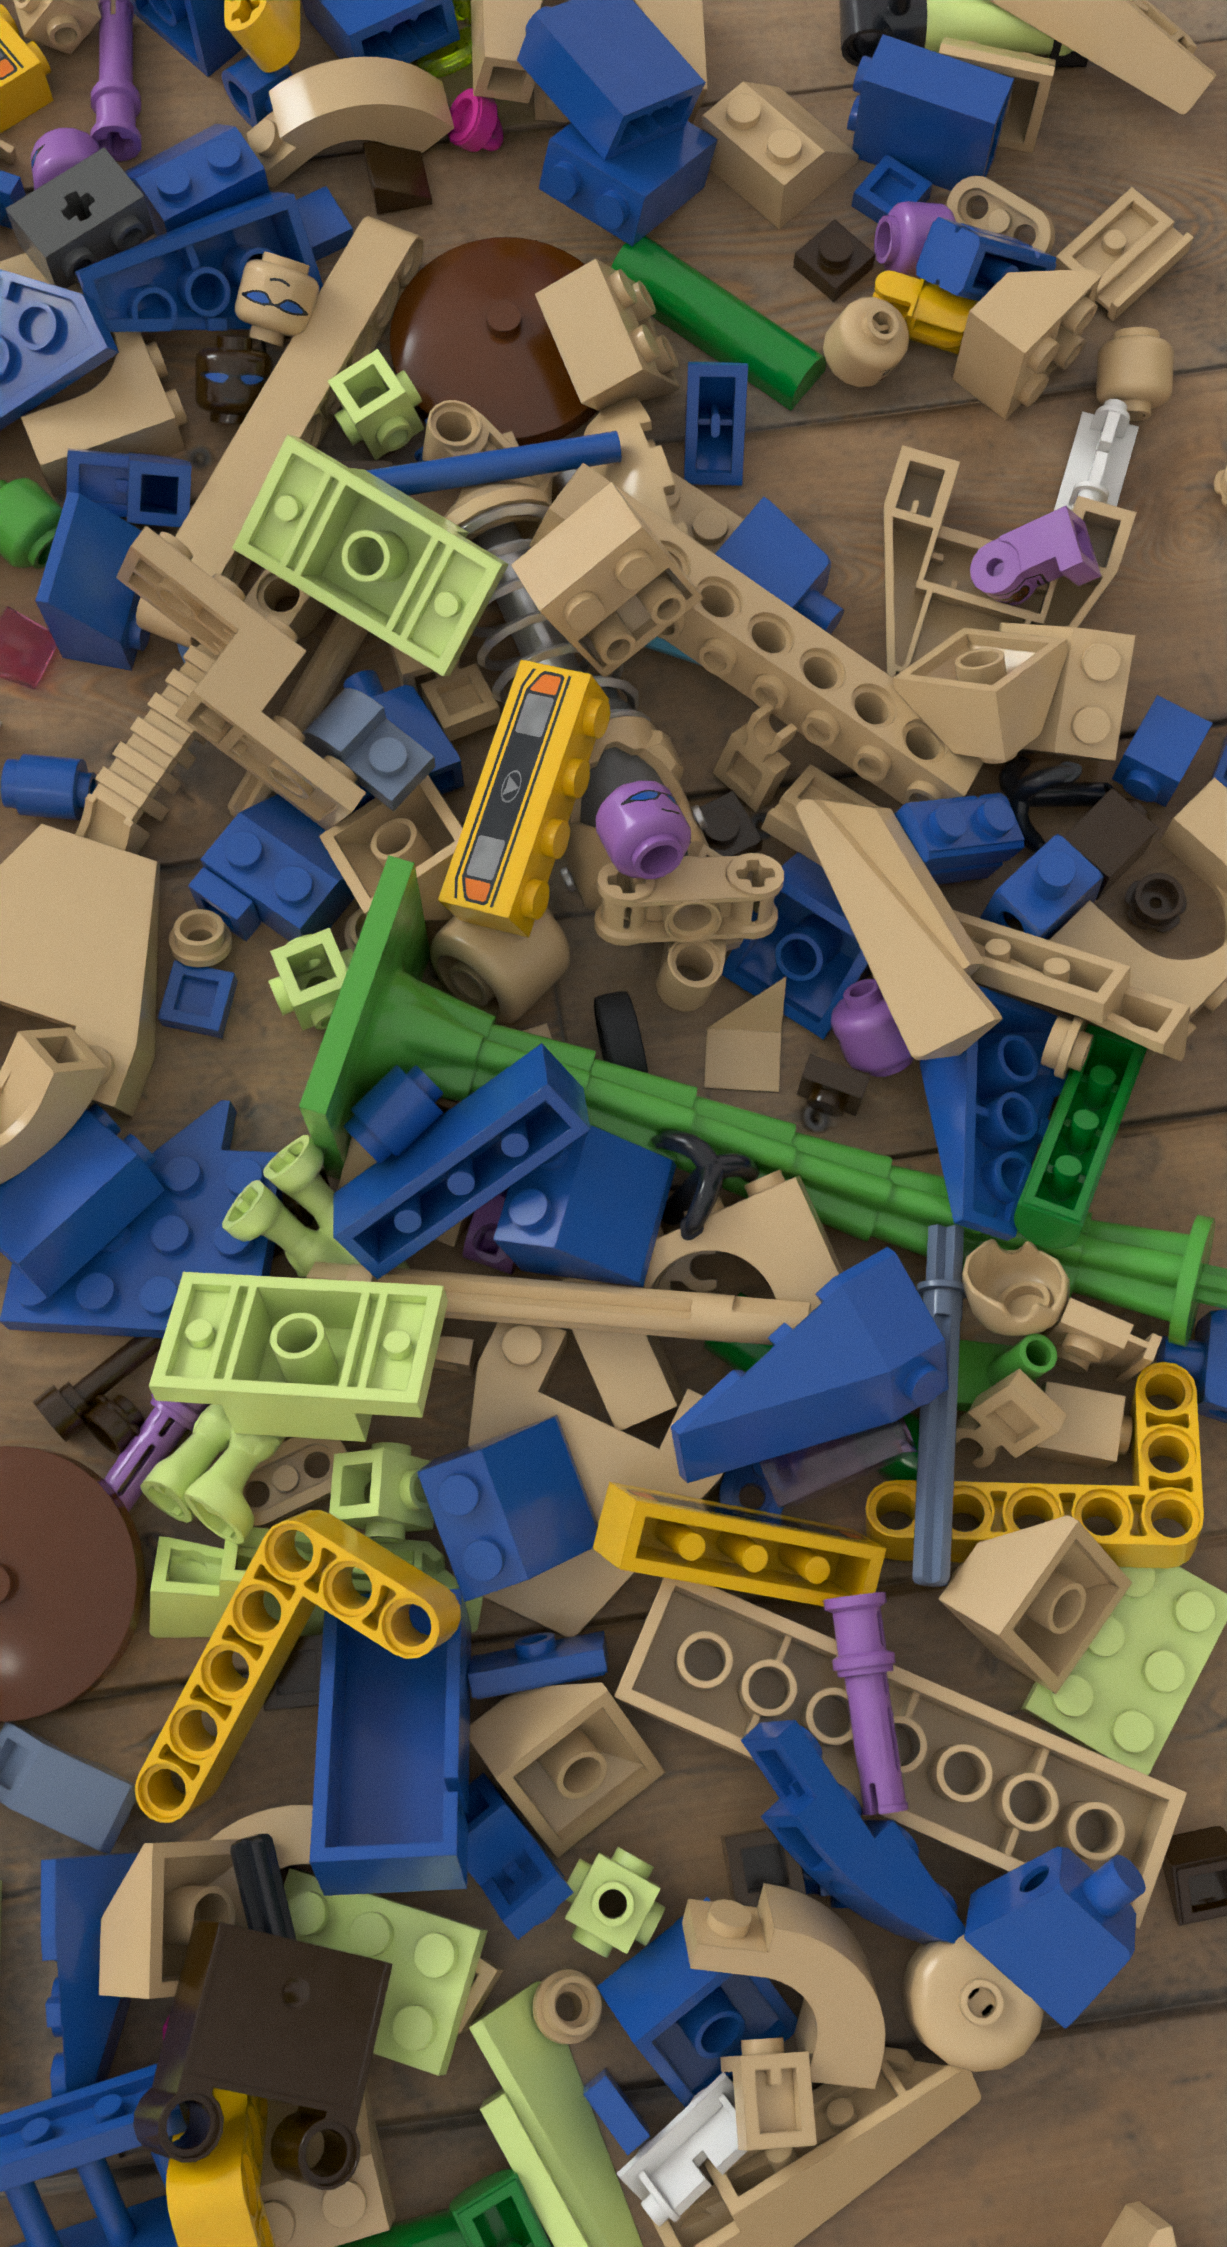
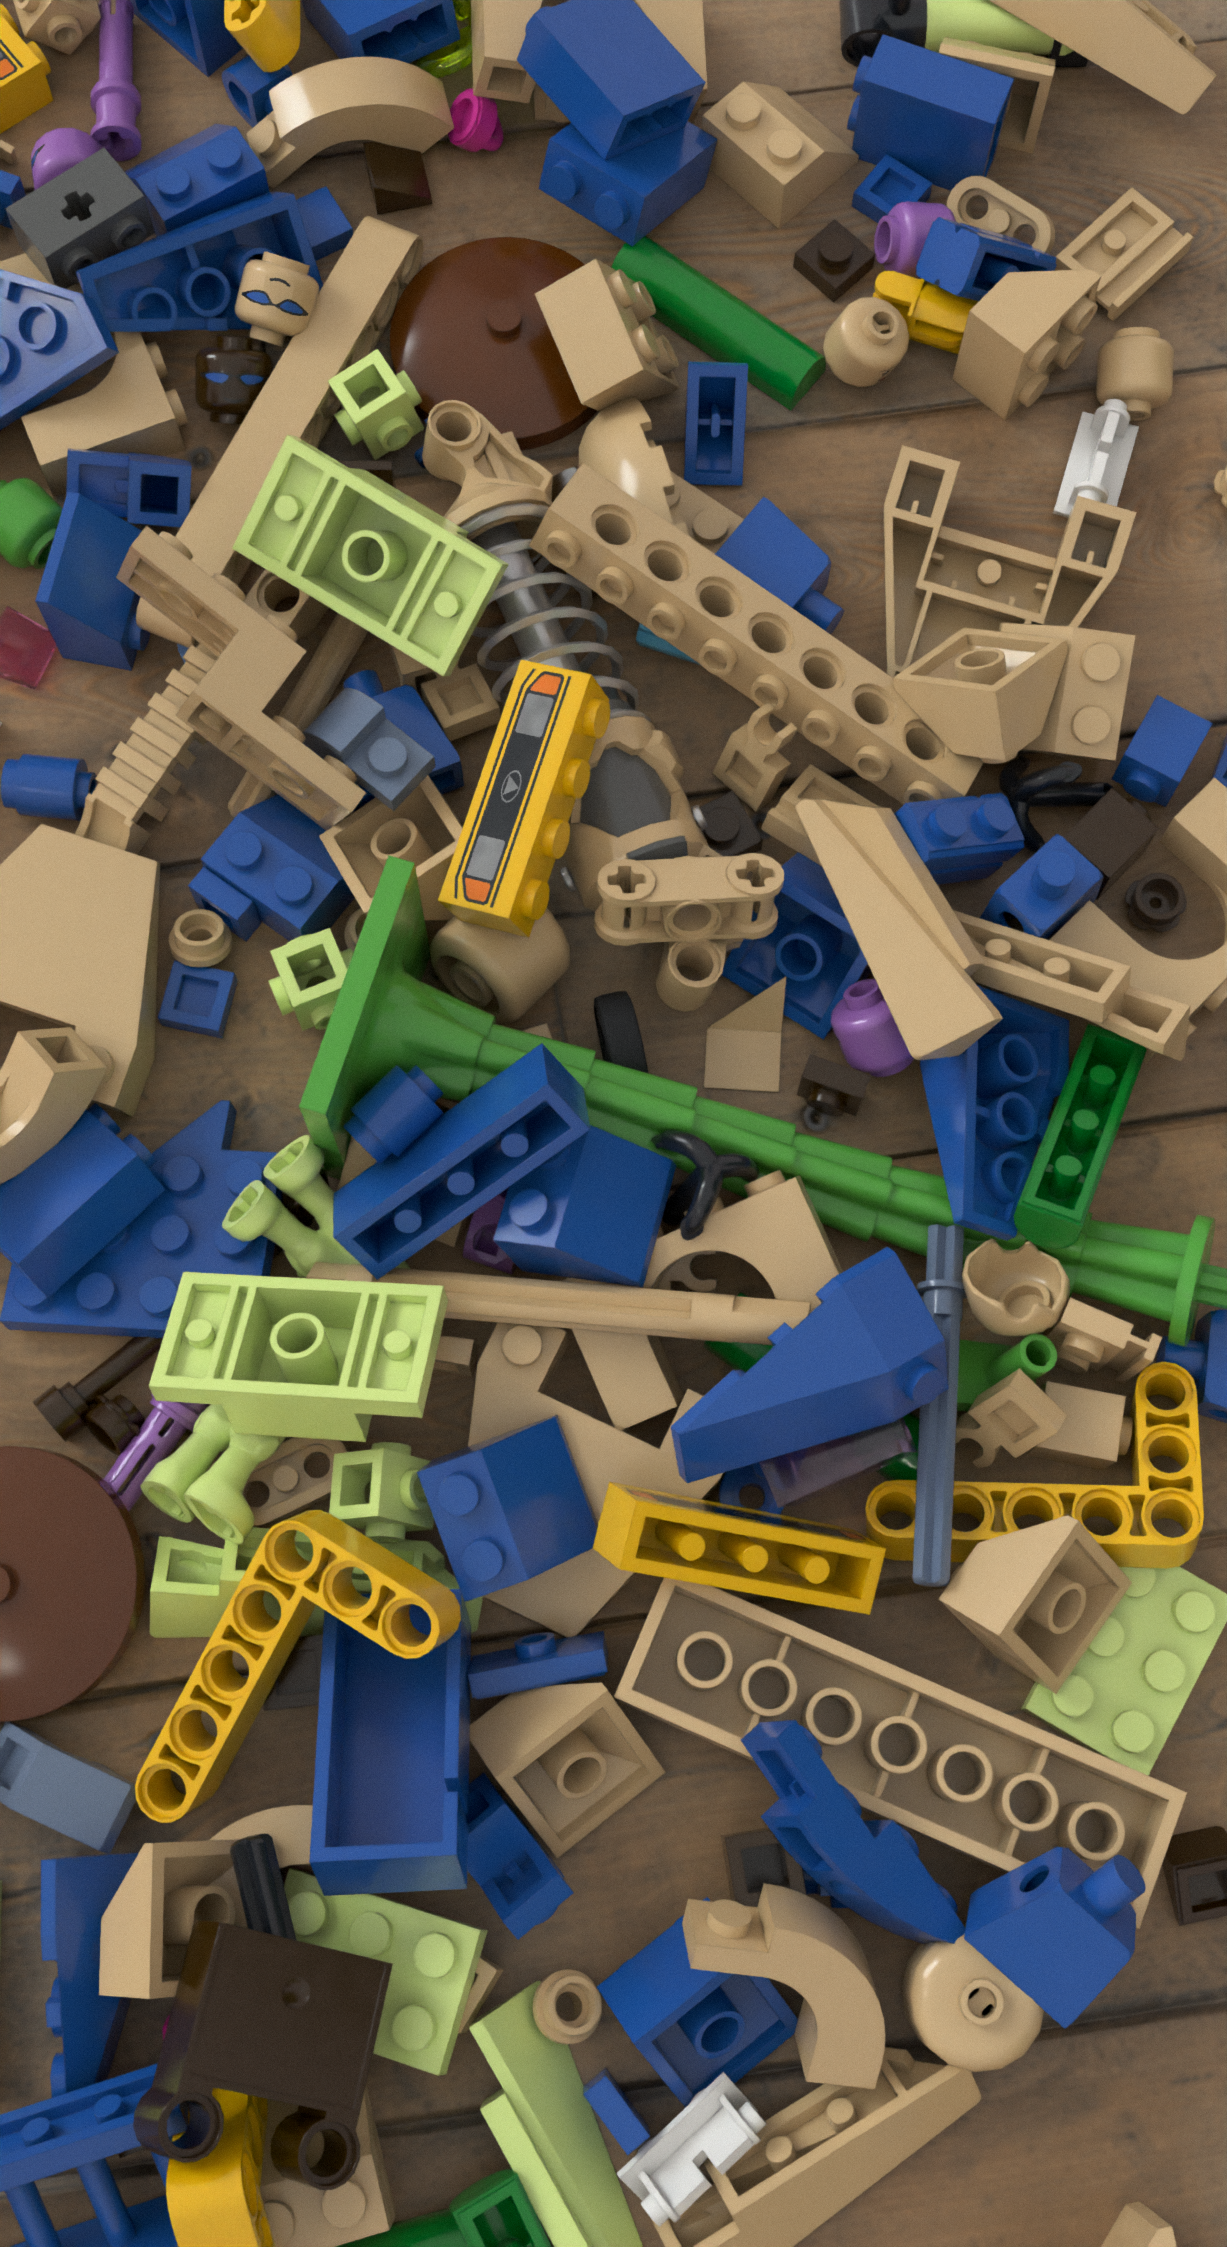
blue piece [366,431,622,496] -> none
tan slope [511,482,704,677] -> none
yellowish green brick [565,1847,666,1958] -> none
medium lavender head [596,780,691,879] -> none
tan bracket [720,2037,817,2151] -> none
medium lavender pin [823,1592,909,1815] -> none
medium lavender leg [970,506,1101,606] -> none
tan plate [1041,1016,1094,1079] -> none

